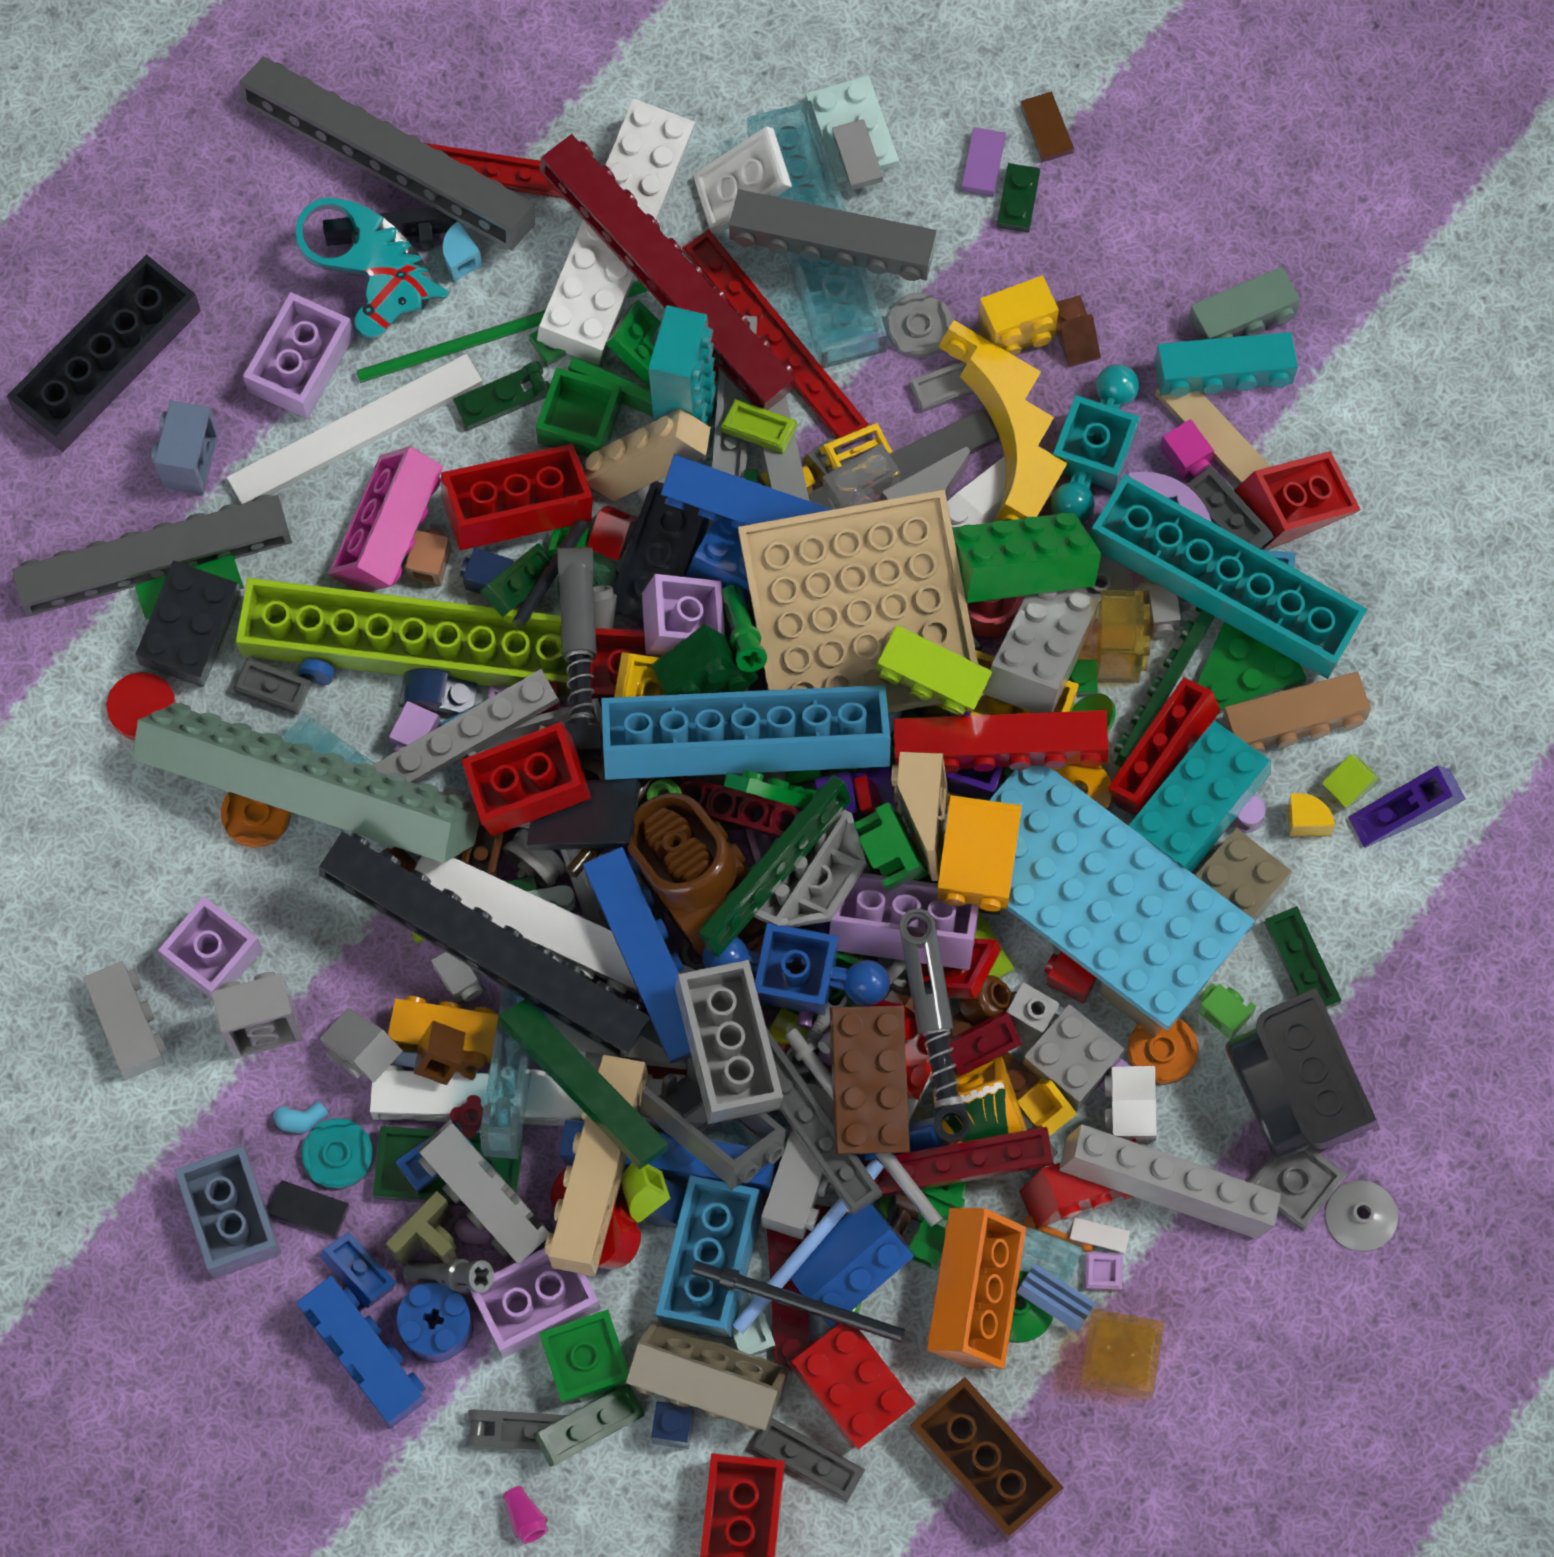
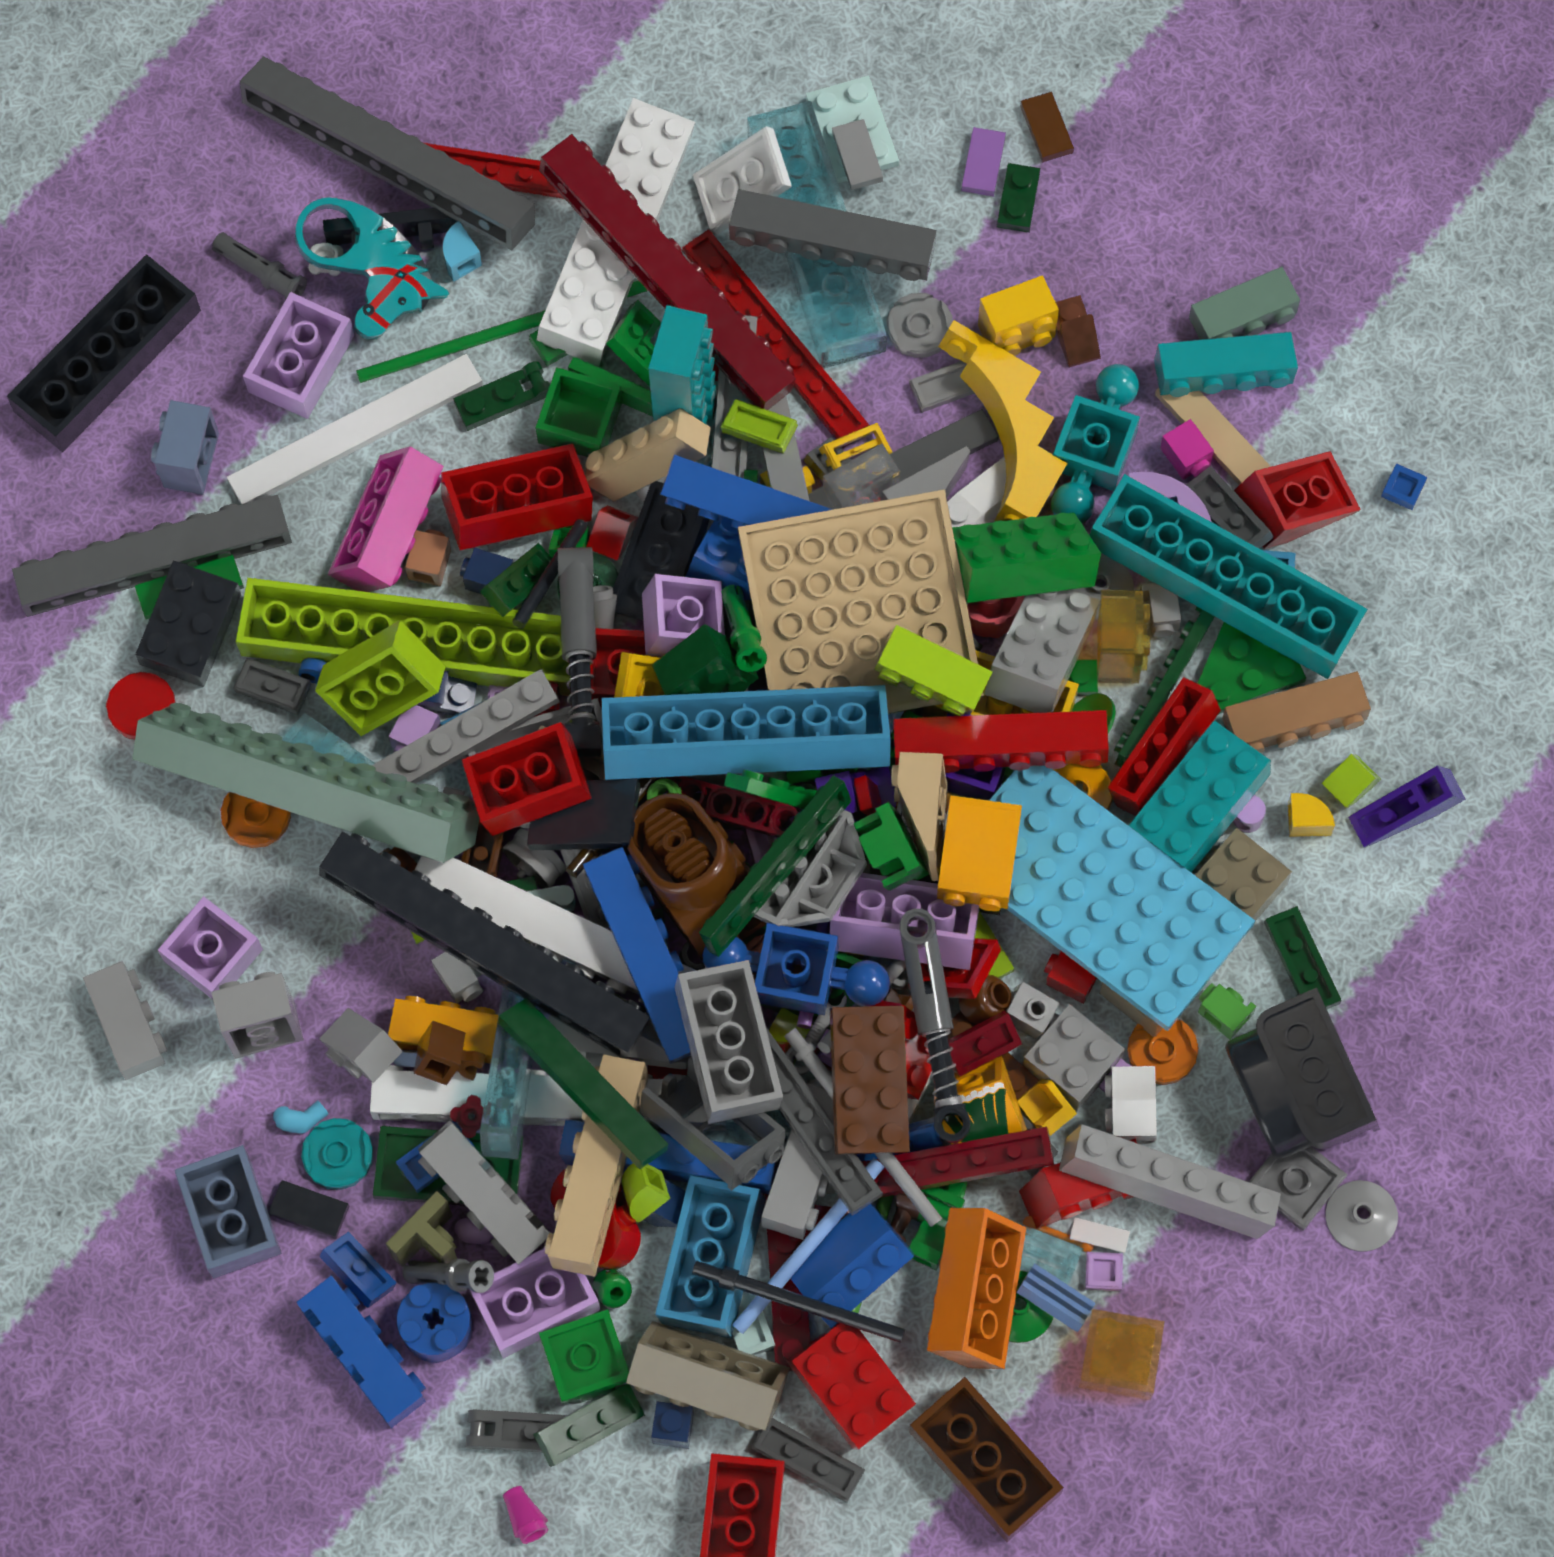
none -> dark grey pin [212,232,307,300]
none -> white plate [308,243,344,276]
none -> lime brick [315,620,446,736]
none -> green piece [592,1269,632,1309]
none -> blue plate [1381,463,1428,510]

